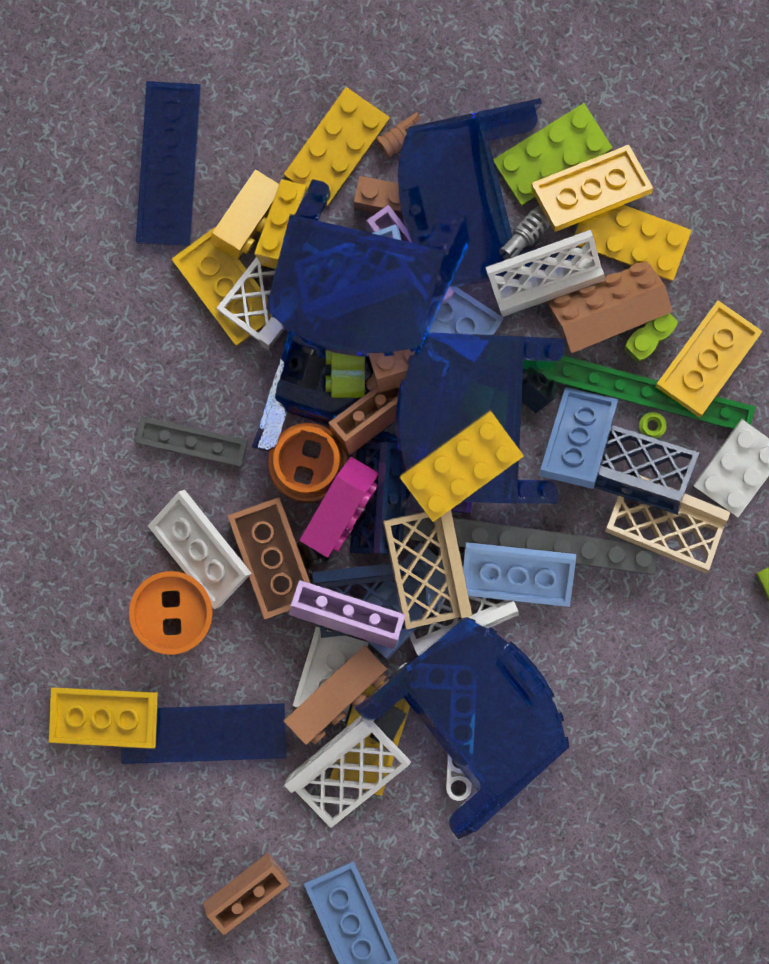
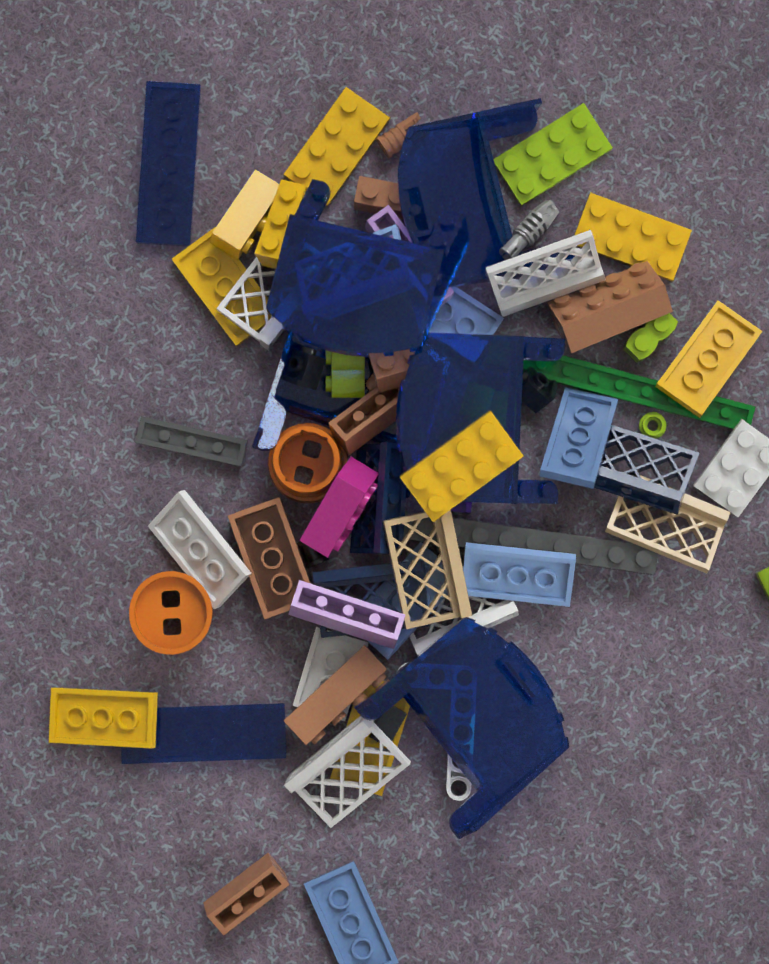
yellow plate [531,145,653,232] -> none

